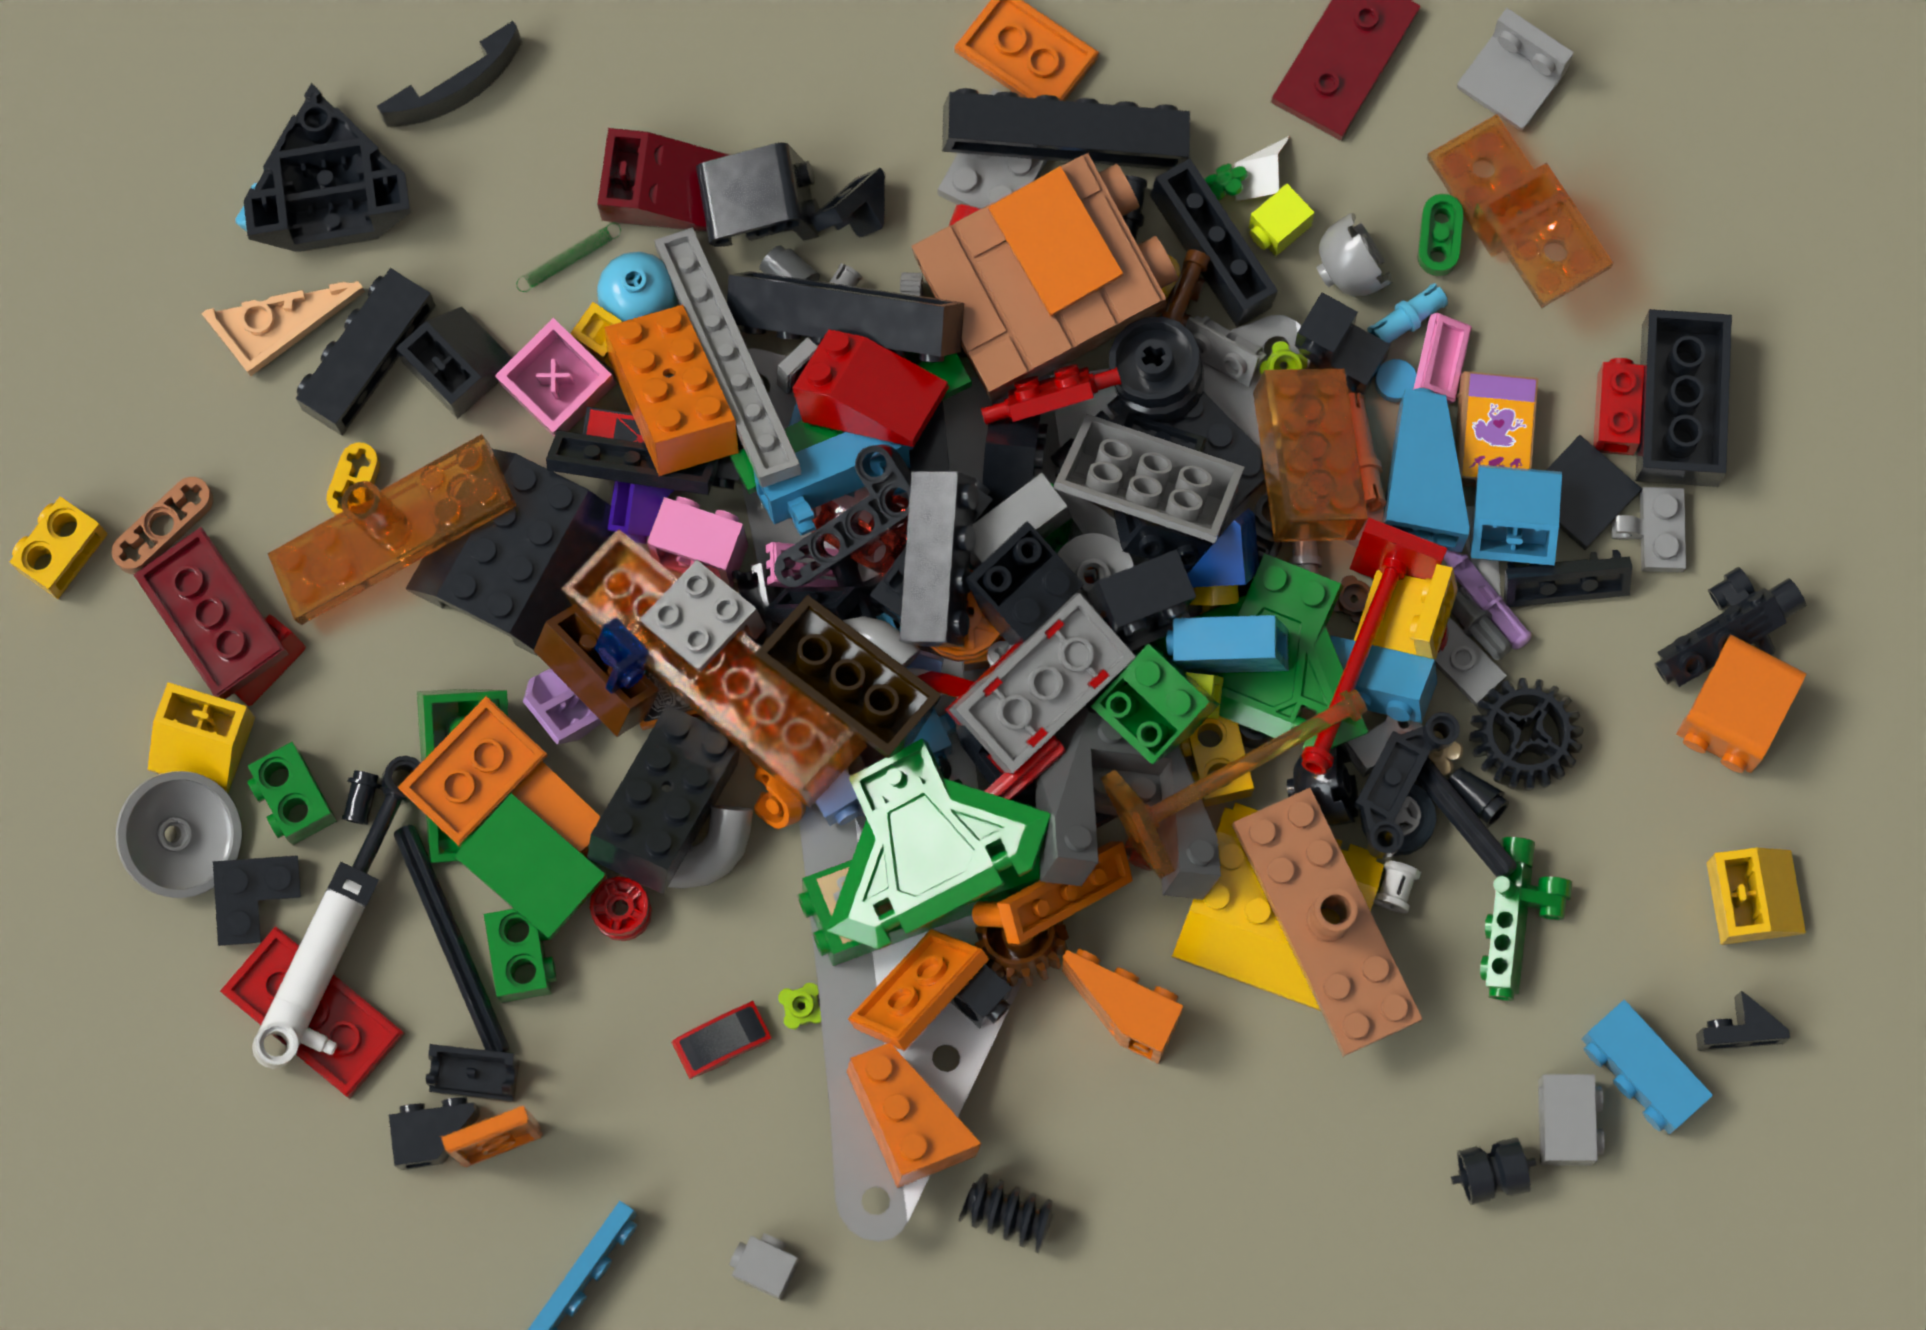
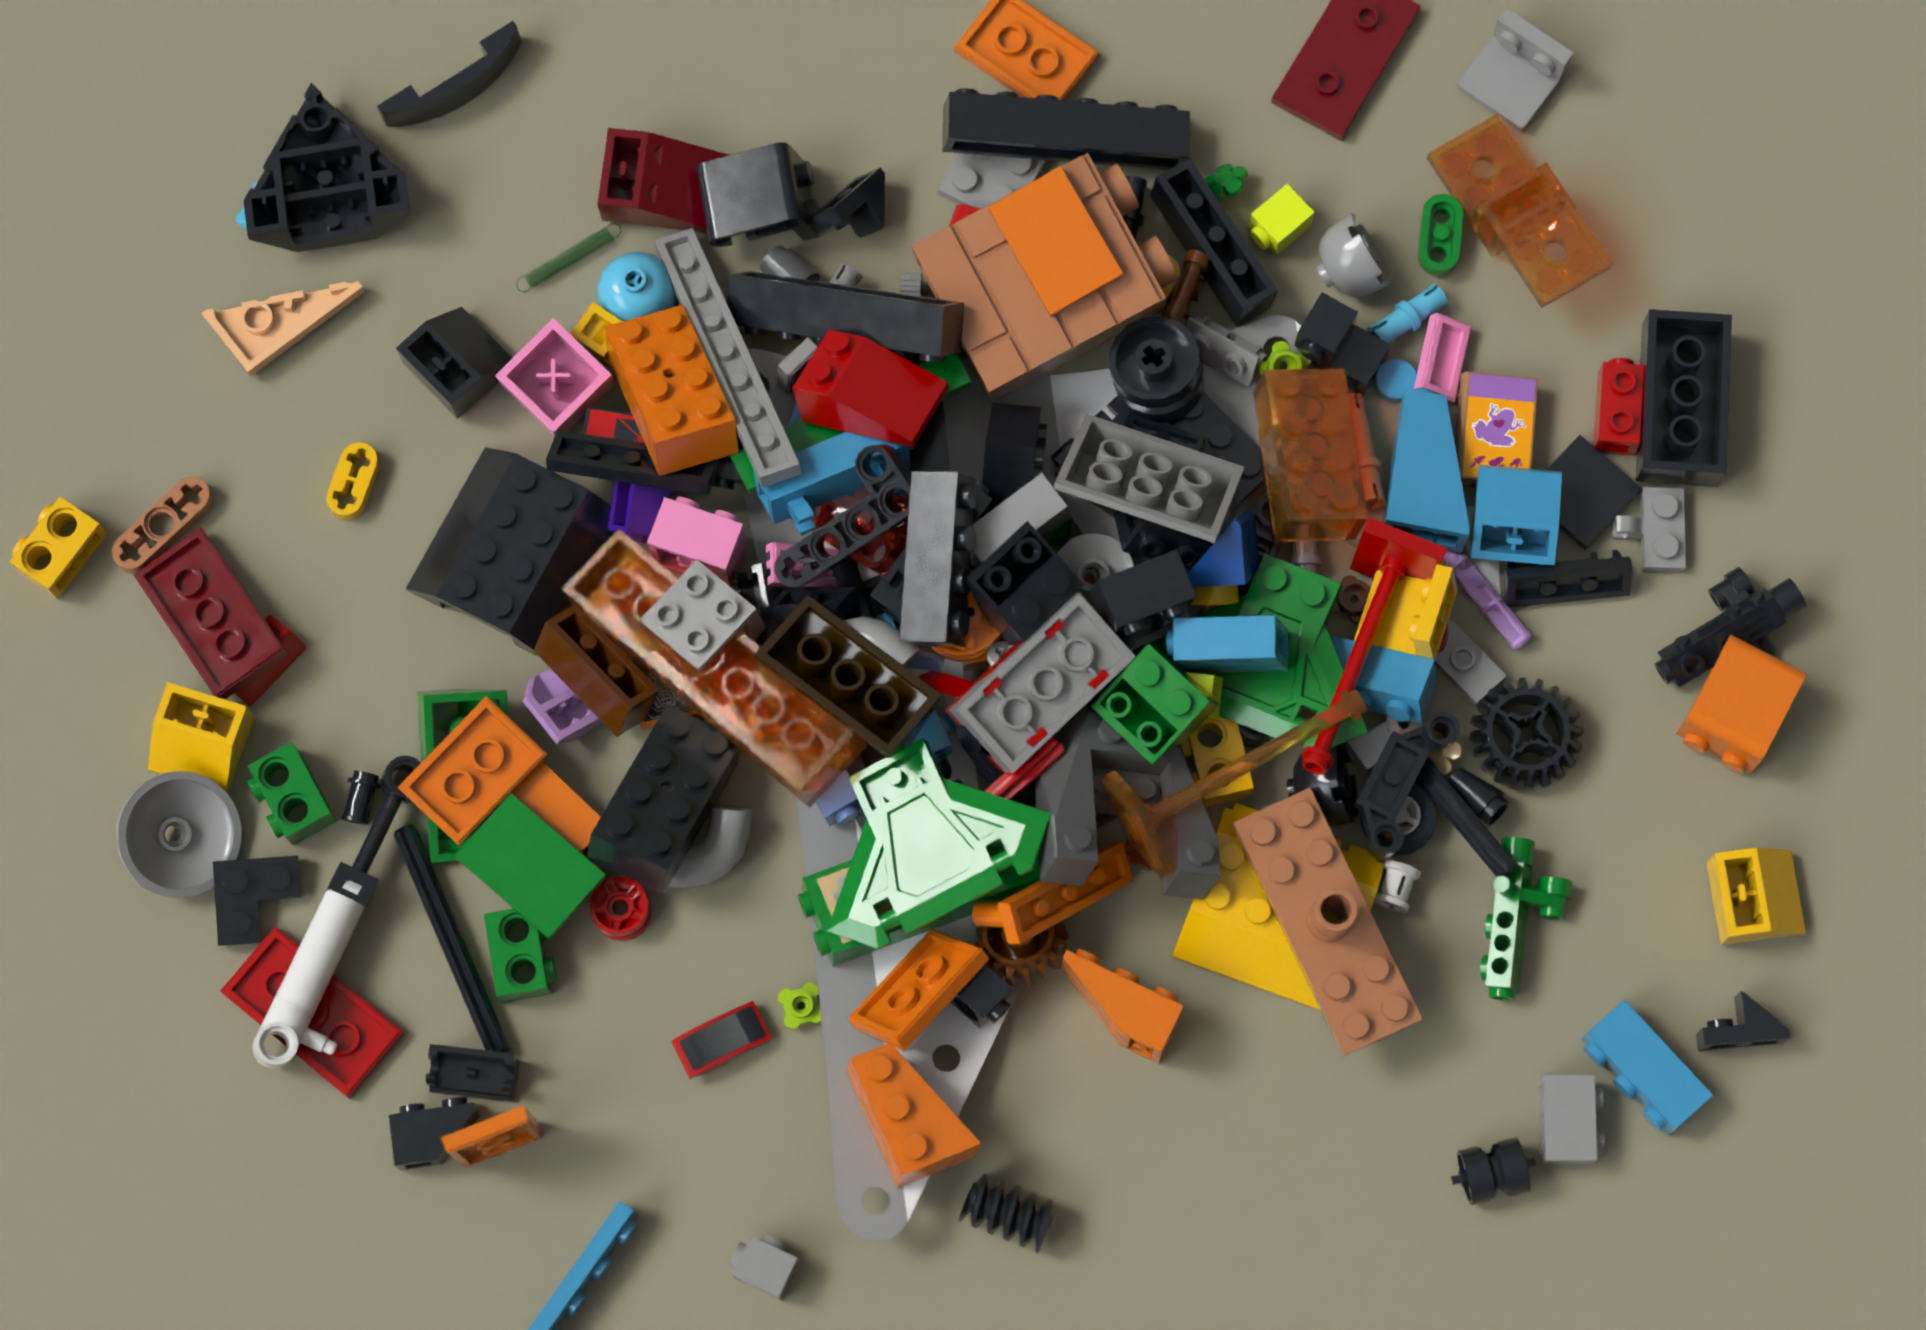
clear orange plate [267,434,517,625] -> none
black brick [295,267,436,436] -> none
clear blue bracket [594,617,650,694] -> none
orange piece [749,748,806,829] -> none
red plate [981,364,1122,425] -> none
white sticker [1235,136,1290,202] -> none
dark grey axle [1451,586,1512,660] -> none

